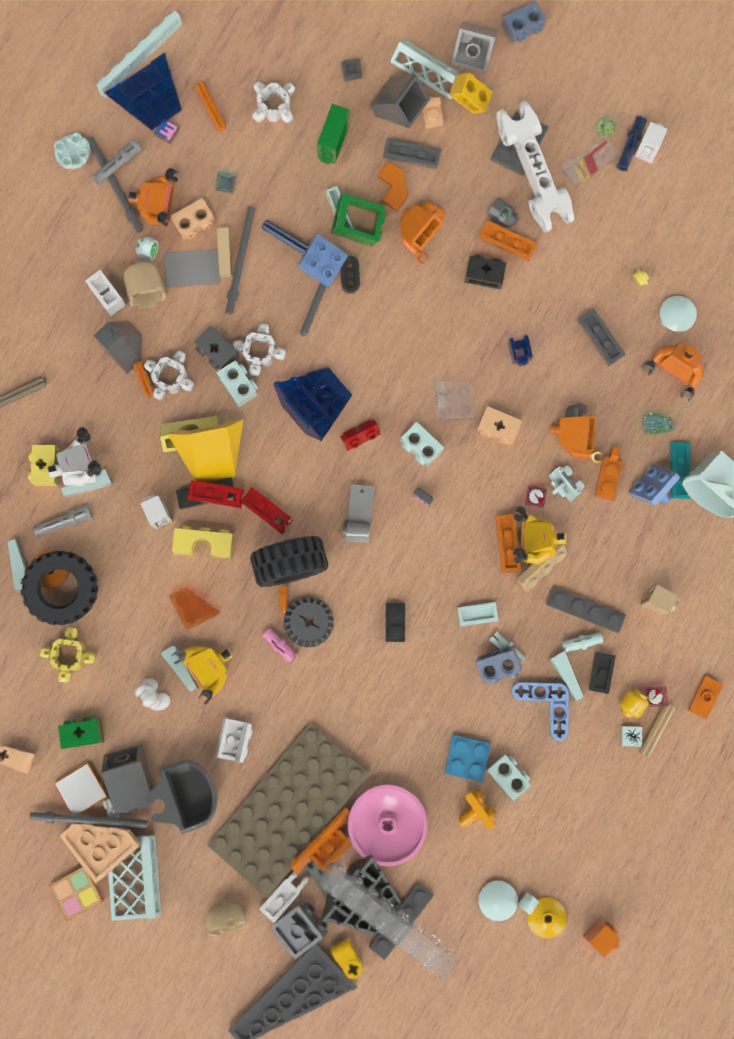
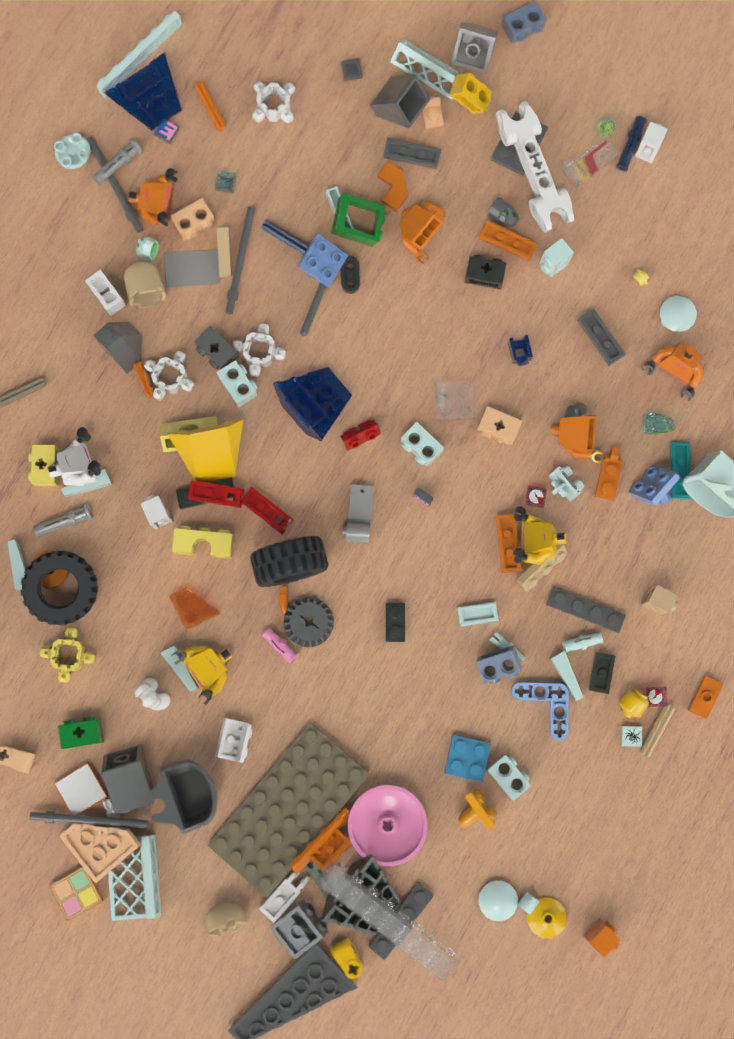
green window [317,104,350,165] -> none
none -> light aqua brick [539,238,574,277]

